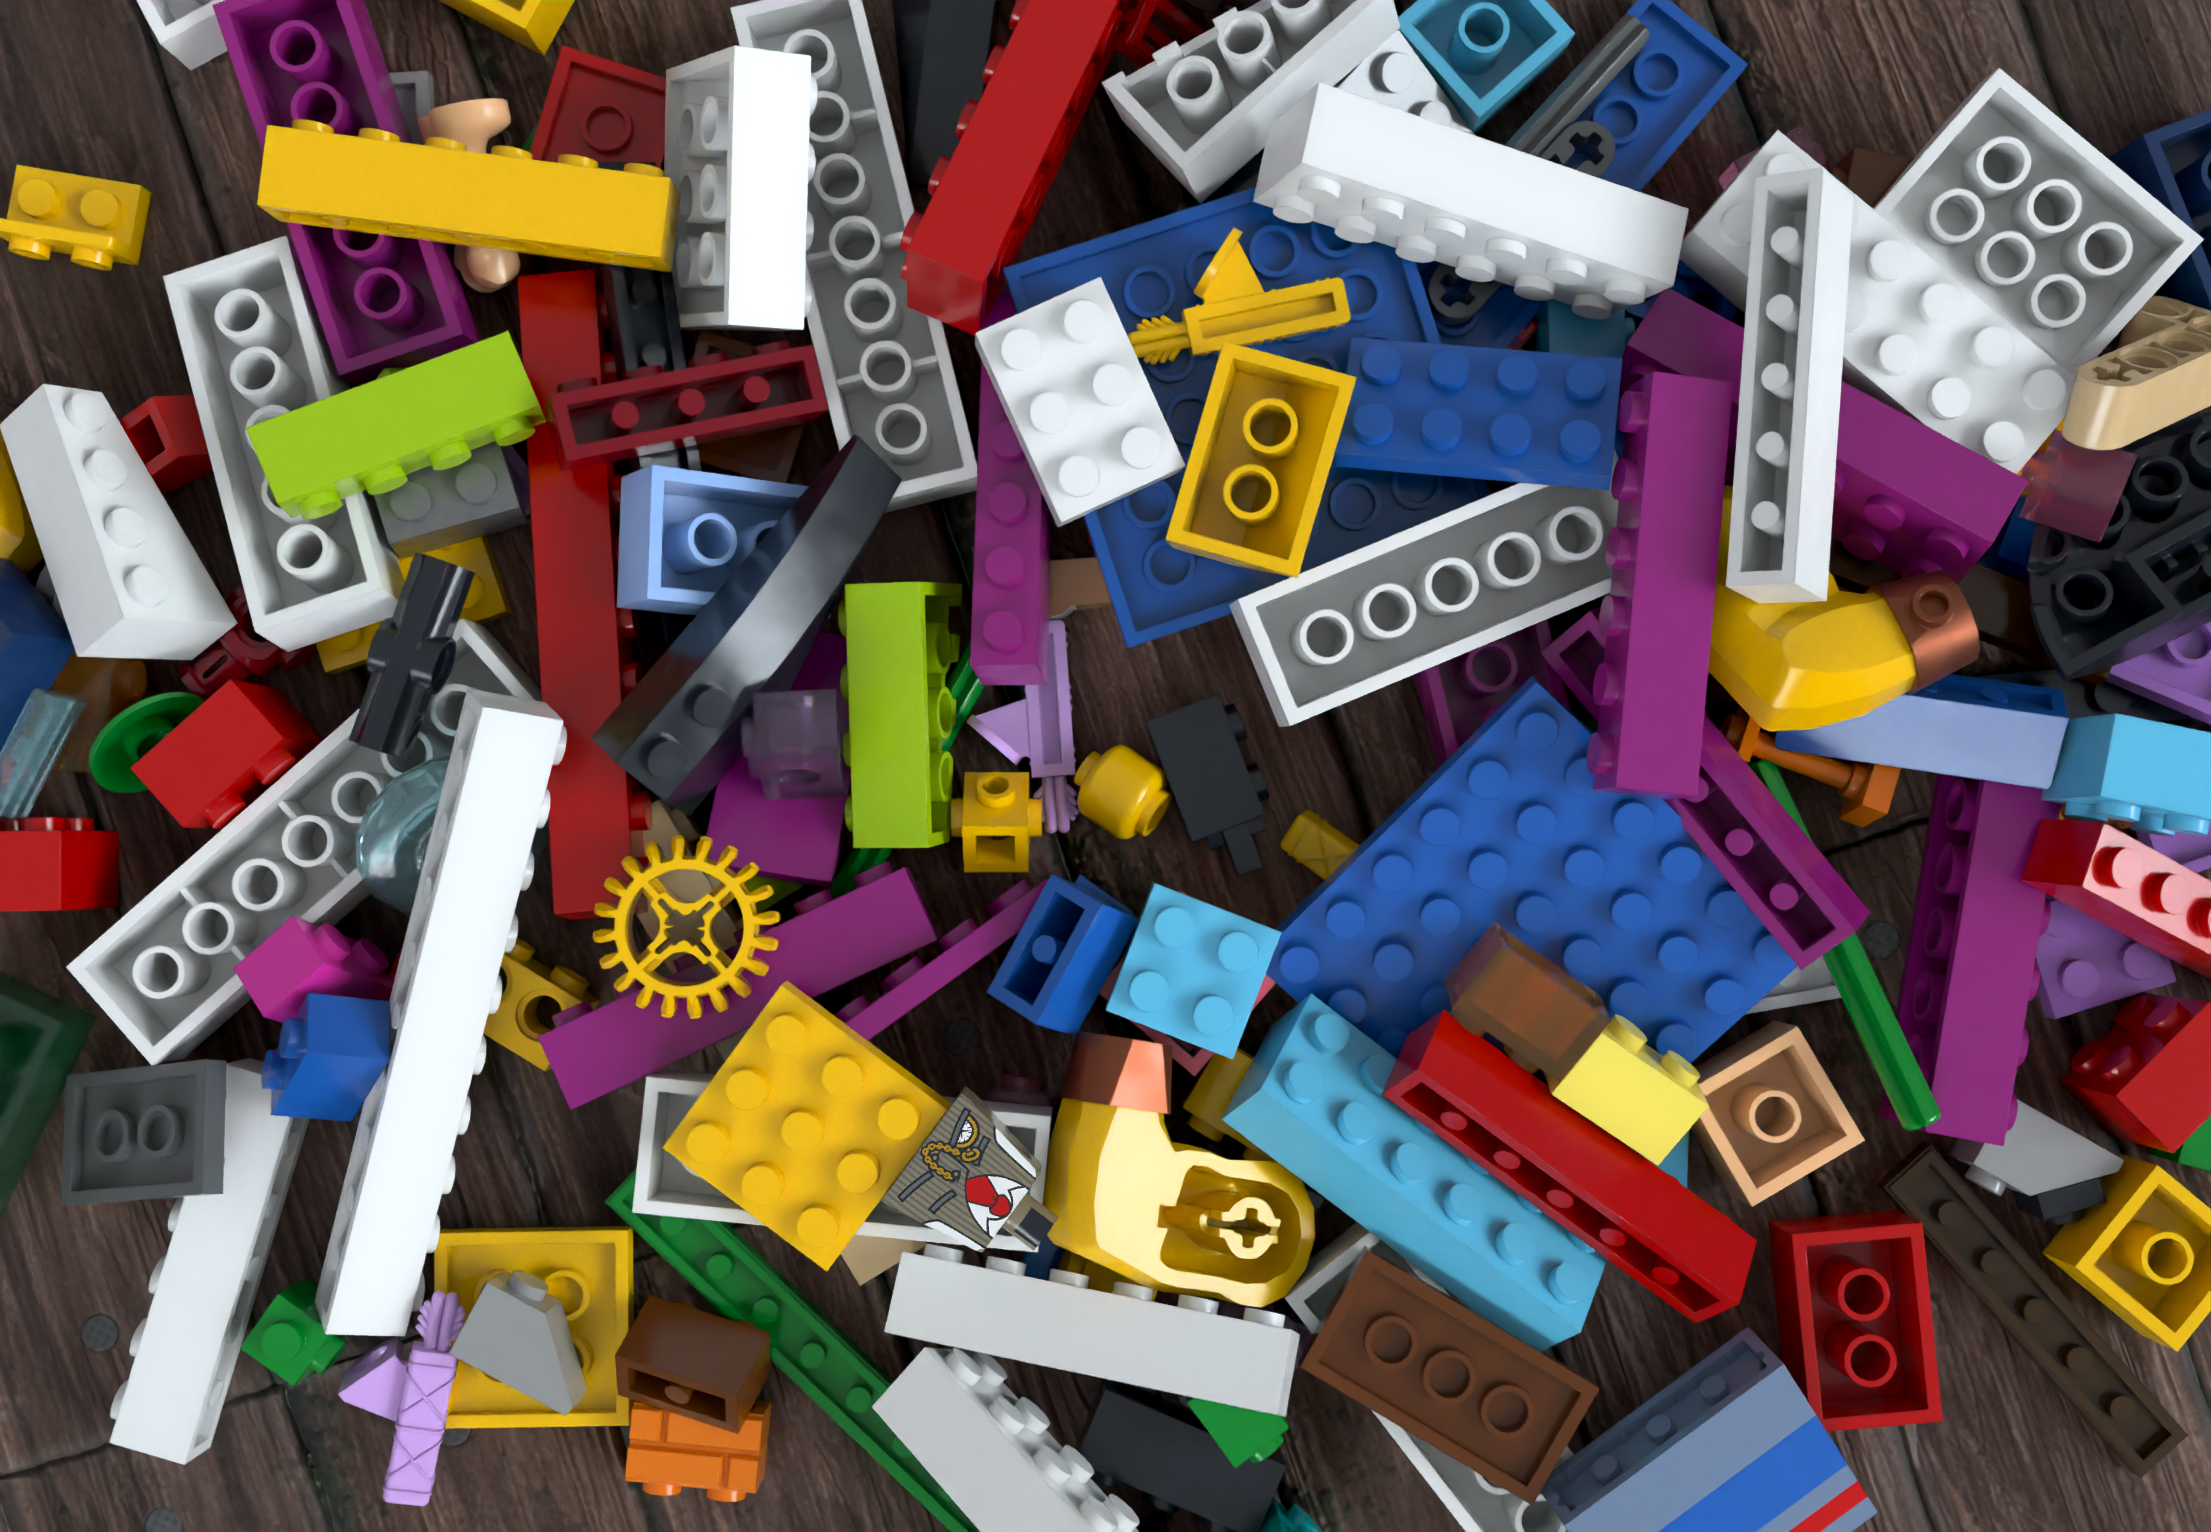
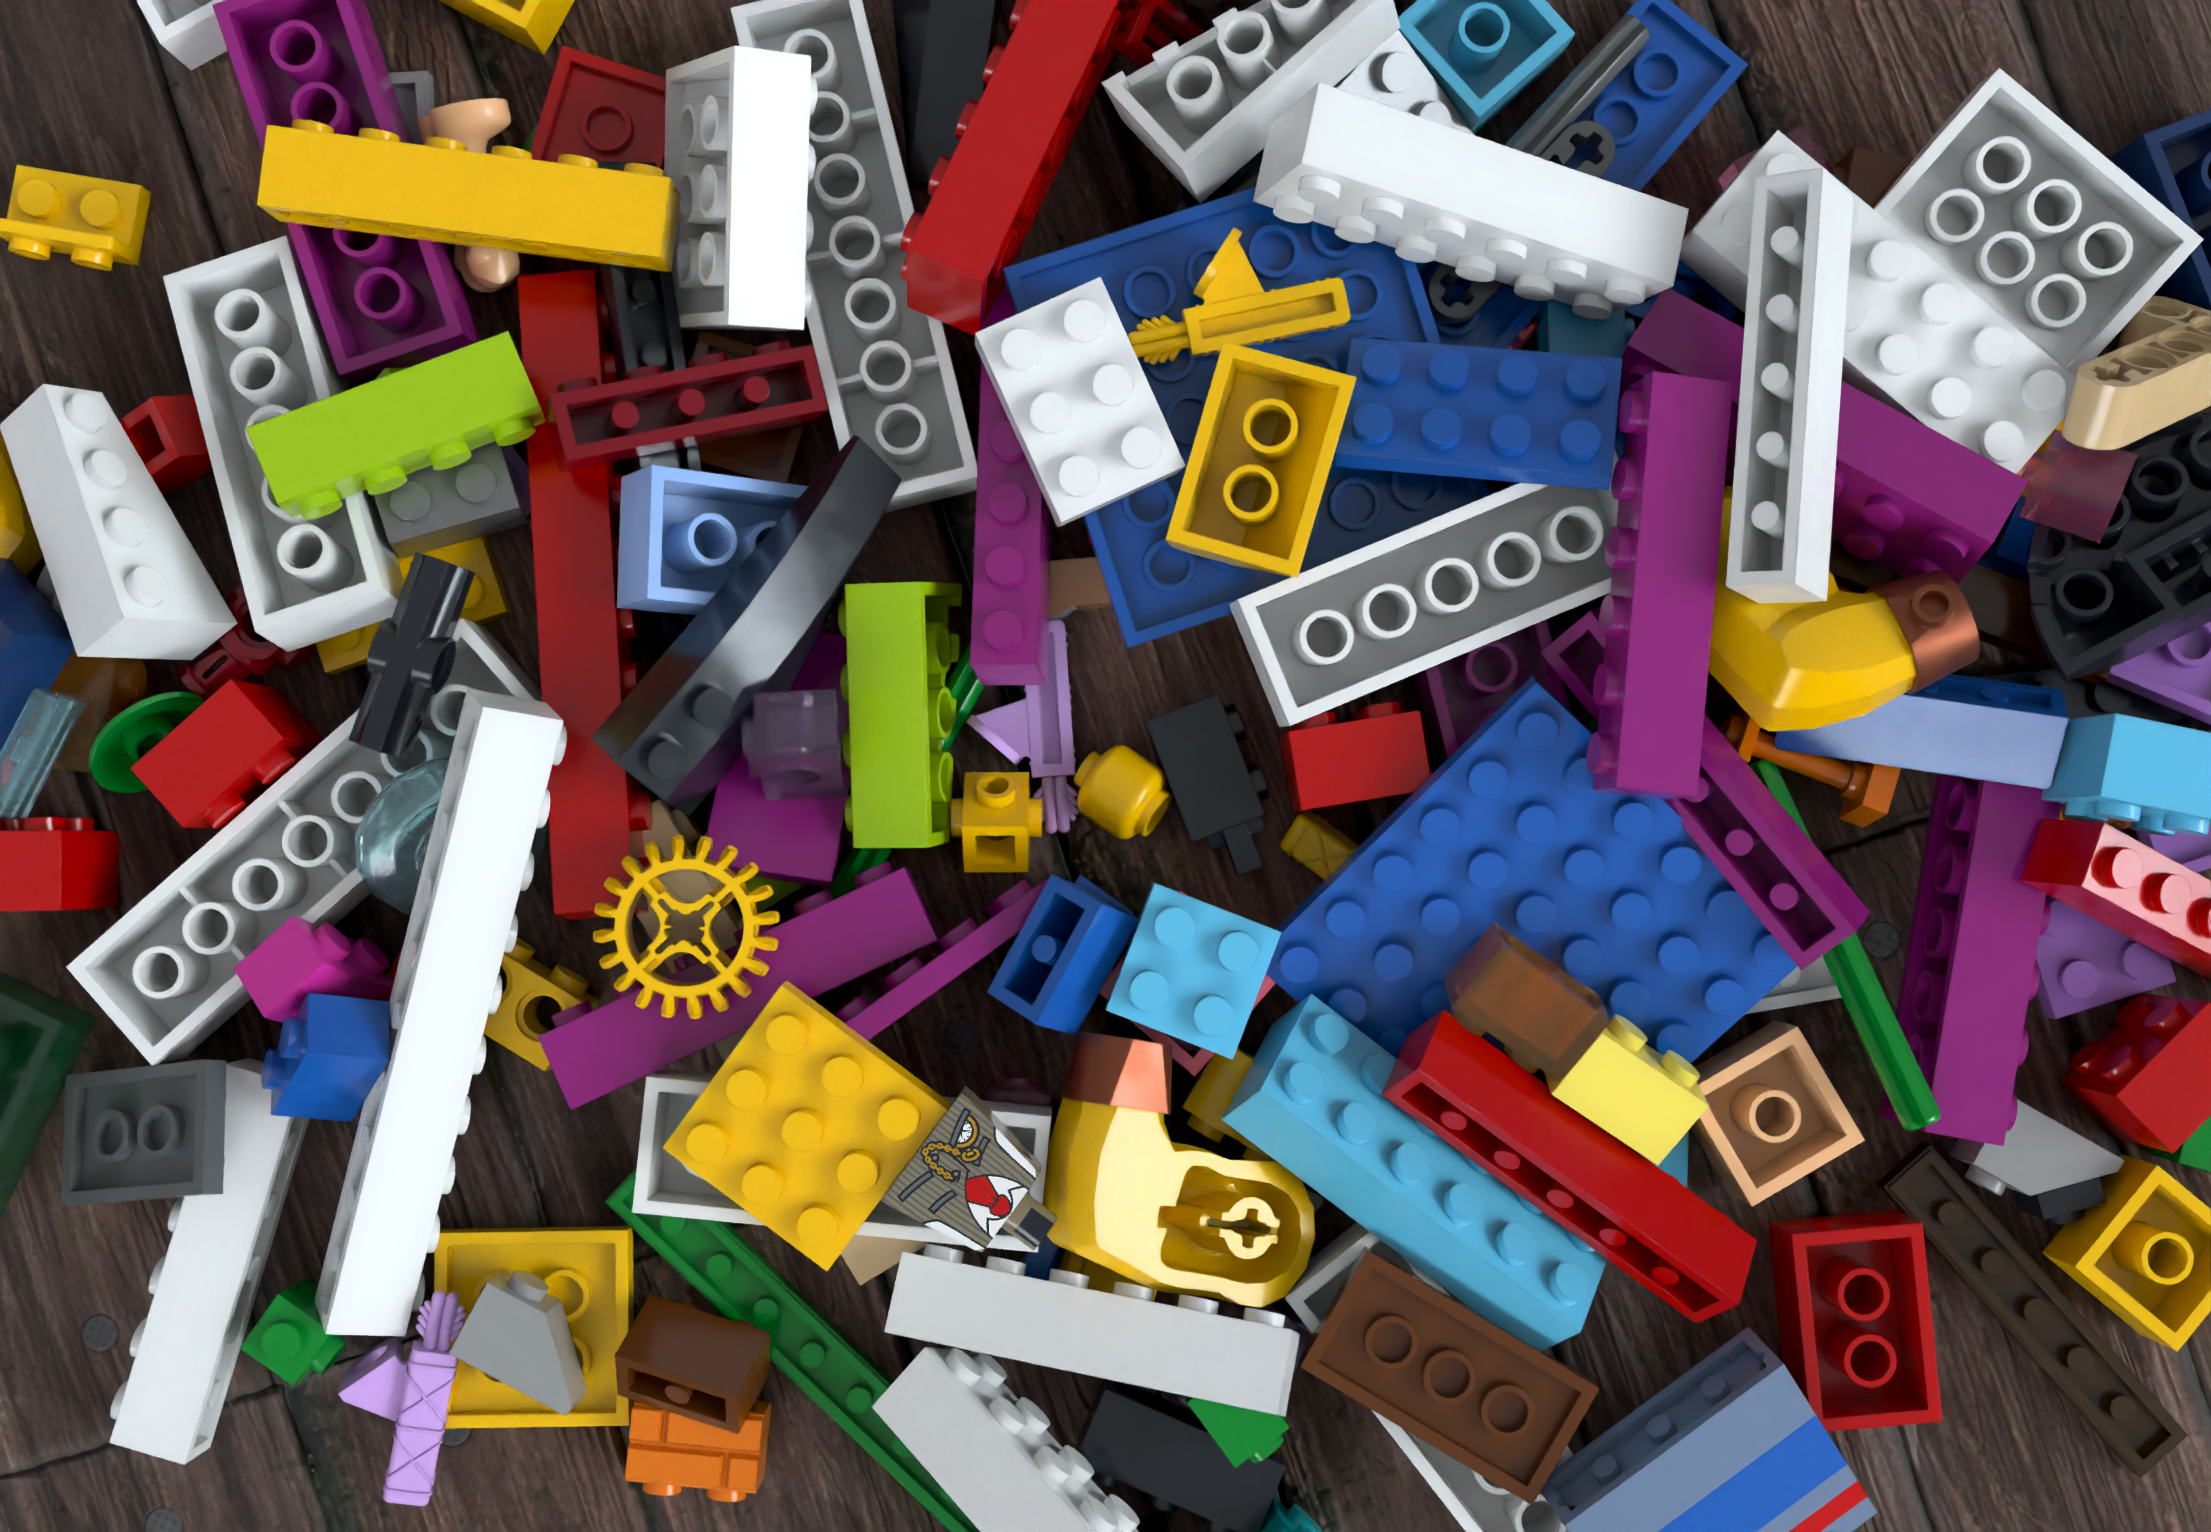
none -> red brick [1278,701,1431,813]

